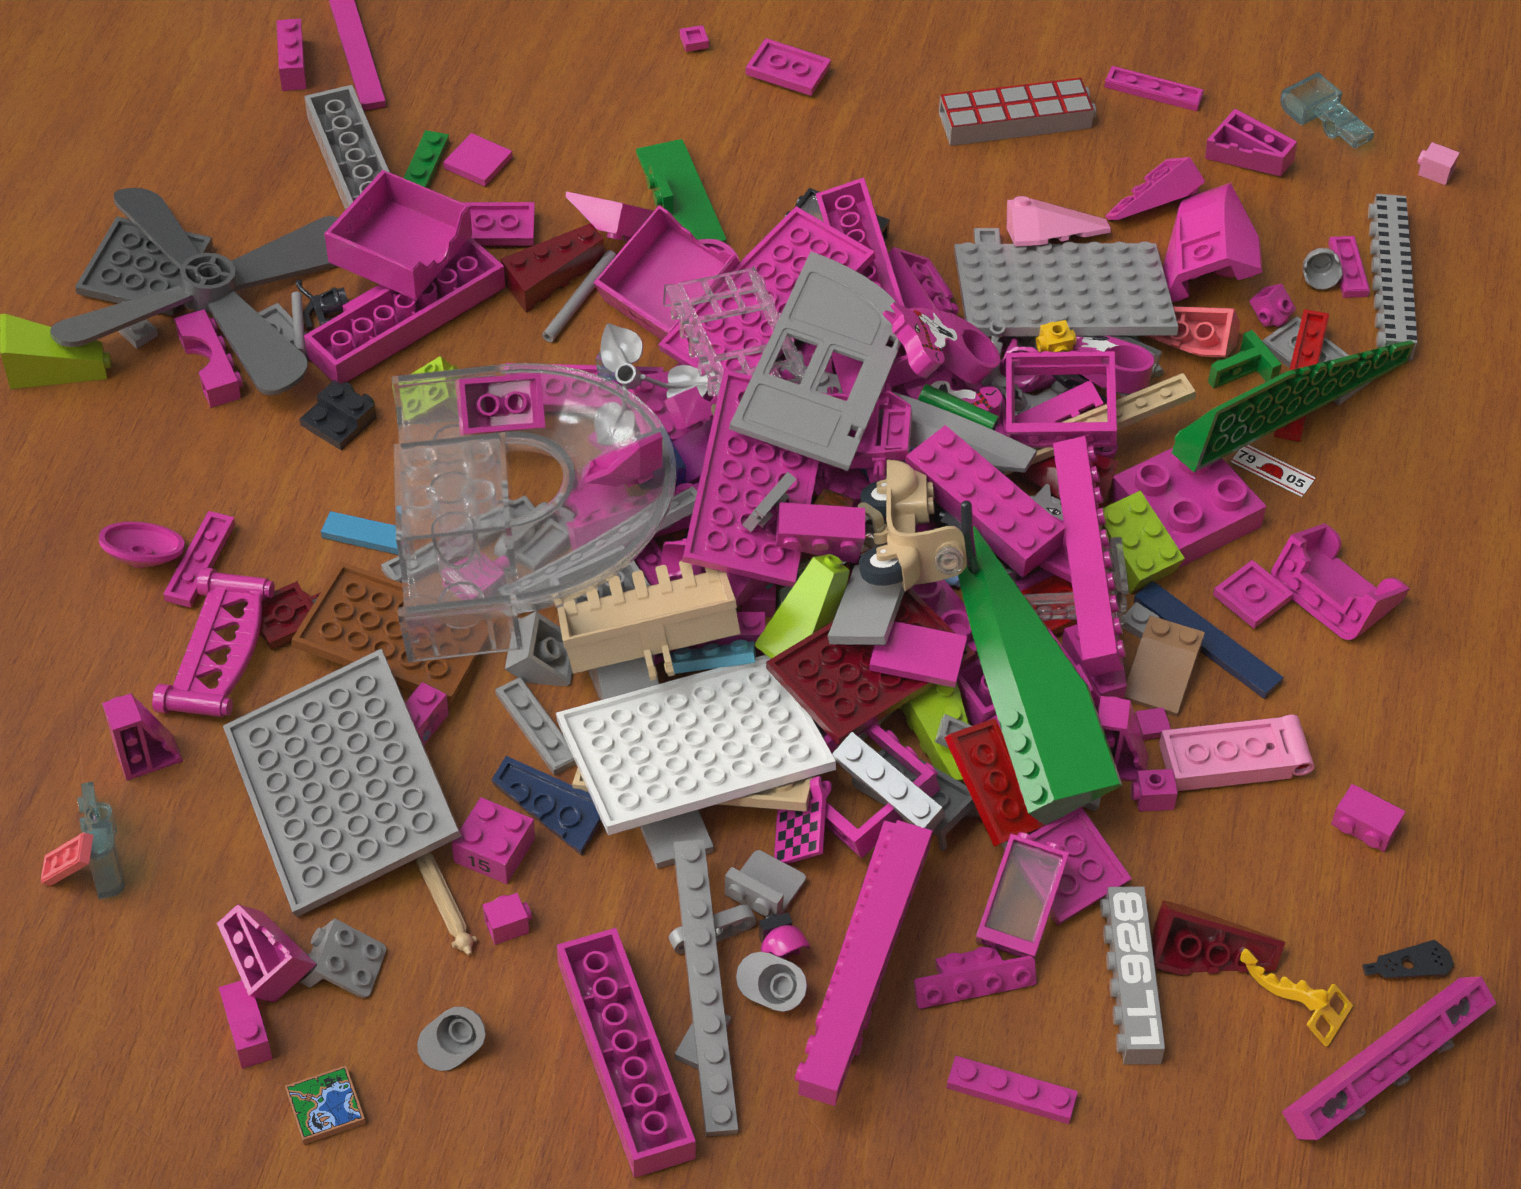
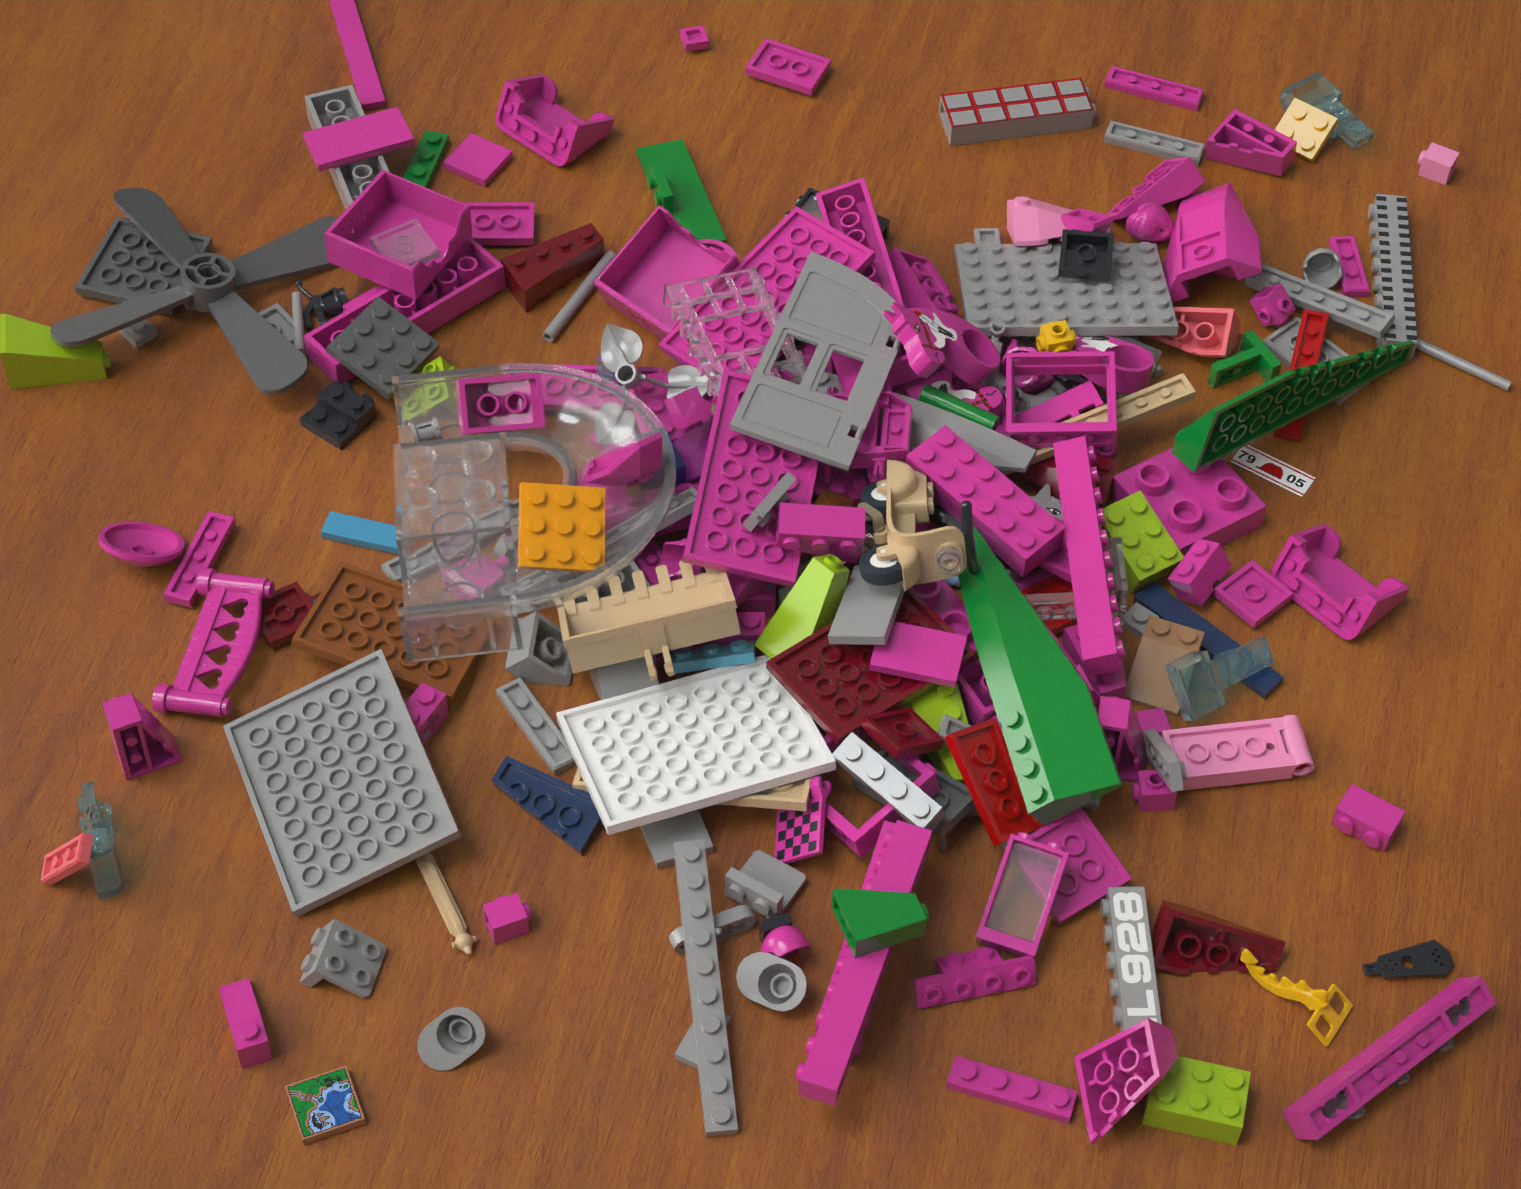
dark pink arch [174,309,243,408] -> none
dark pink wedge [217,904,317,1002] -> none
dark pink brick [277,19,306,91] -> none
dark pink brick [452,797,535,884] -> none
dark pink brick [557,928,696,1178] -> none
slope [565,192,654,242] -> none
none -> dark pink tile [302,107,415,172]
none -> dark grey plate [326,296,440,399]
none -> clear plate [369,218,441,267]
none -> light grey bush [410,417,443,447]
none -> dark pink windscreen [495,74,615,166]
none -> light orange plate [518,482,606,574]
none -> green slope [831,888,930,958]
none -> dark red plate [861,707,945,760]
none -> black plate [1058,229,1114,281]
none -> dark pink slope [1061,208,1114,233]
none -> dark pink wedge [1074,1018,1178,1144]
none -> light grey tile [1103,121,1205,166]
none -> dark pink hair [1126,202,1174,242]
none -> lime brick [1142,1056,1251,1146]
none -> light grey plate [1143,729,1187,792]
none -> clear light blue plate [1165,637,1274,721]
none -> dark pink brick [1168,538,1231,606]
none -> light grey plate [1245,264,1394,339]
none -> plate [1275,98,1338,163]
none -> light grey bar [1416,338,1512,391]

